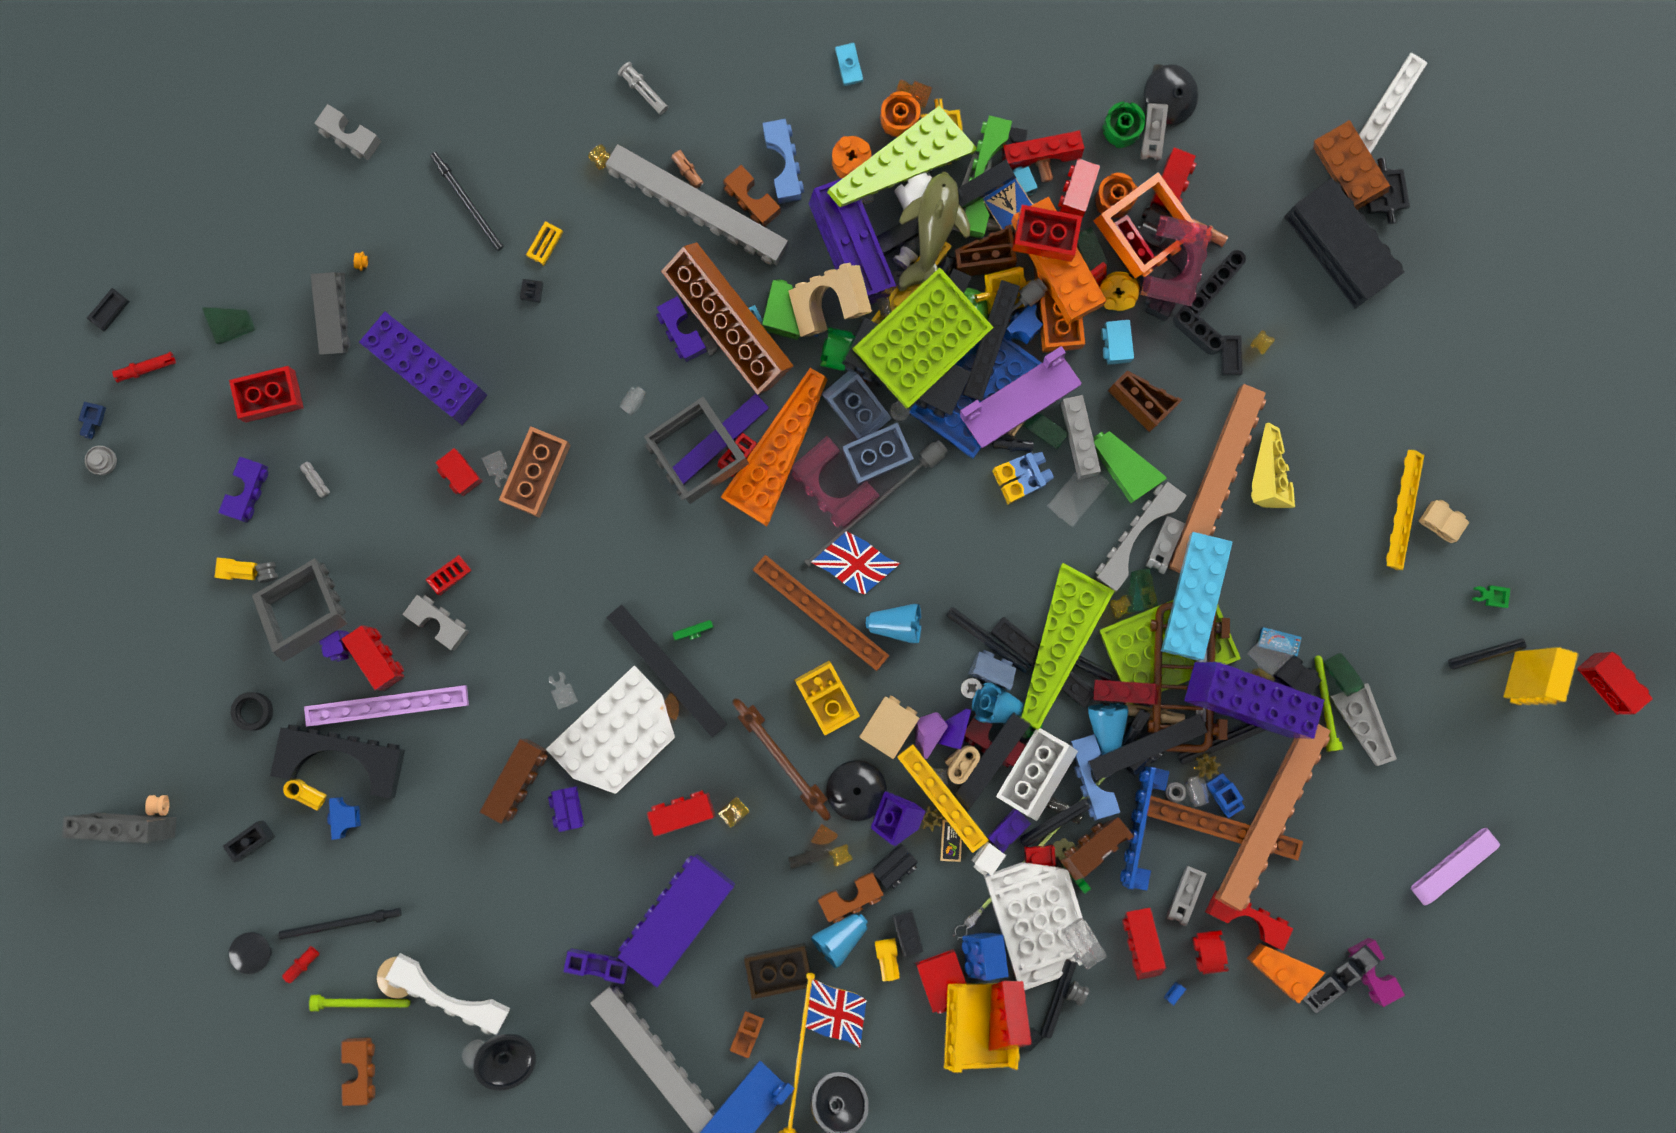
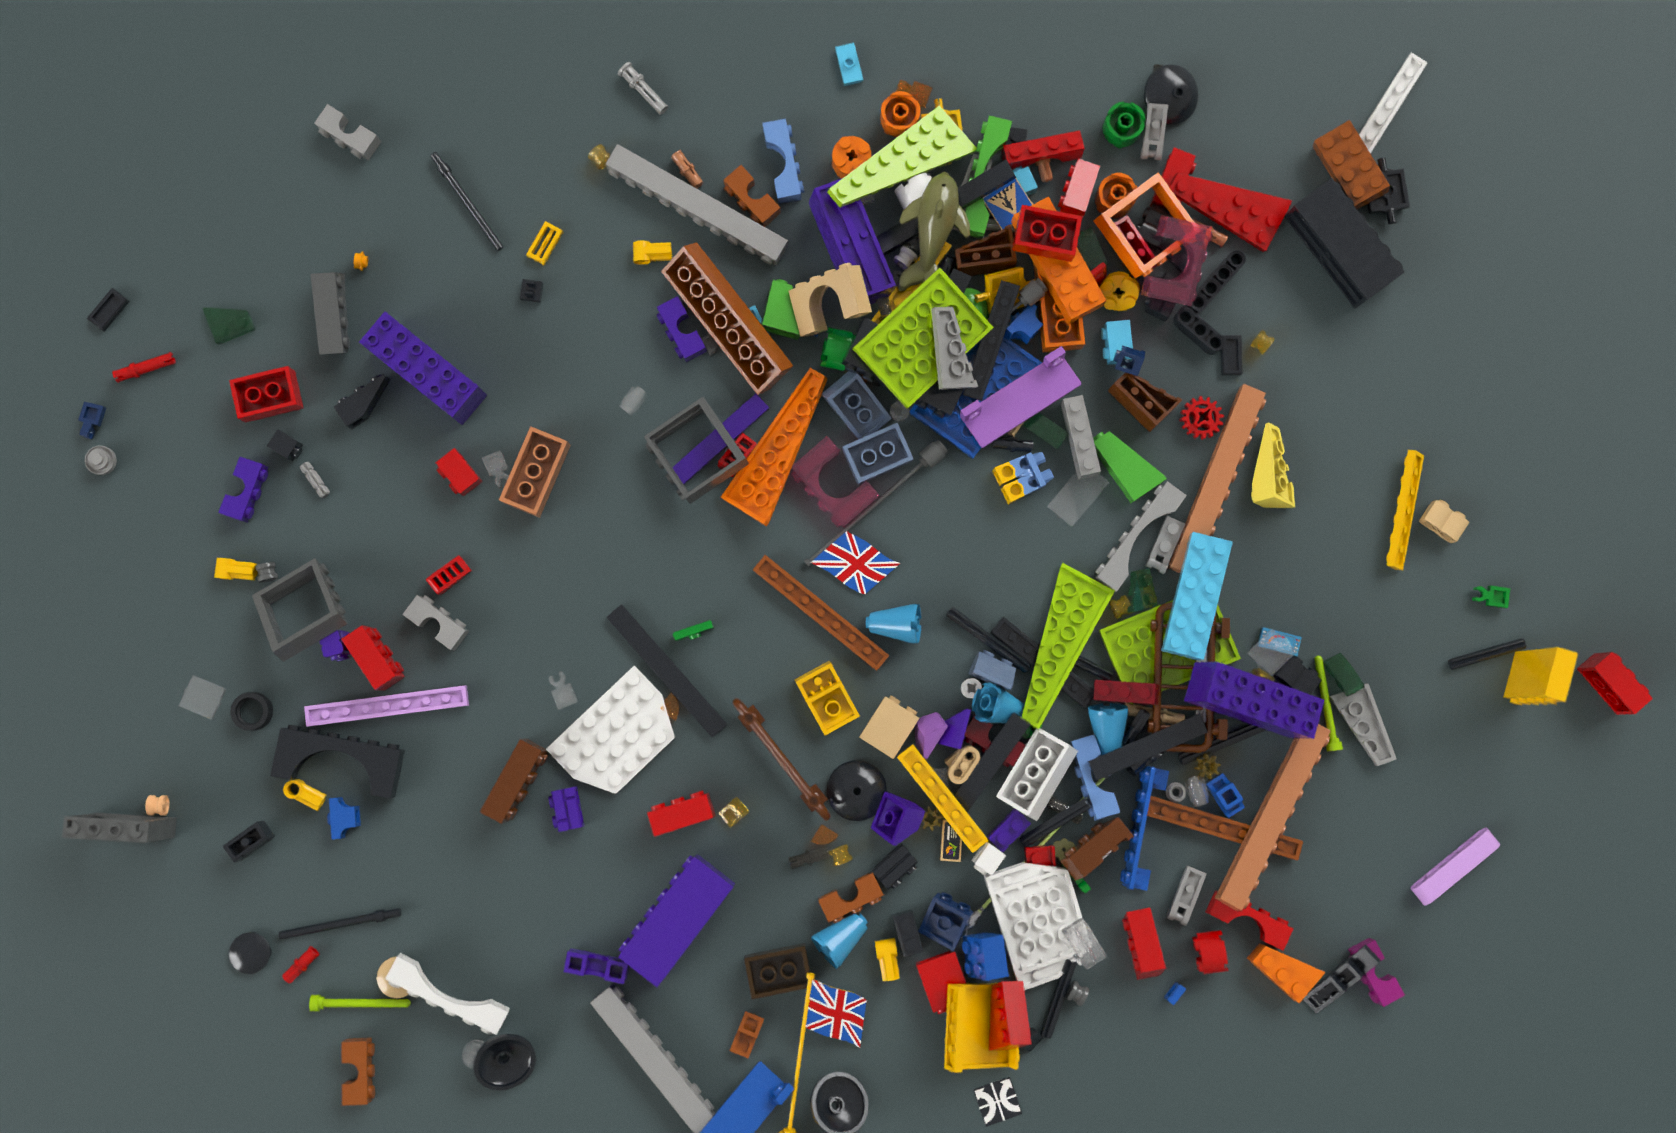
none -> clear piece [179,675,226,720]
none -> black brick [267,429,303,461]
none -> black slope [334,374,390,430]
none -> yellow piece [633,241,672,265]
none -> dark blue plate [918,892,974,951]
none -> light grey wing [931,307,978,389]
none -> sticker [973,1076,1022,1127]
none -> dark blue brick [1113,345,1145,376]
none -> red wing [1169,173,1293,252]
none -> red gear [1179,396,1224,440]

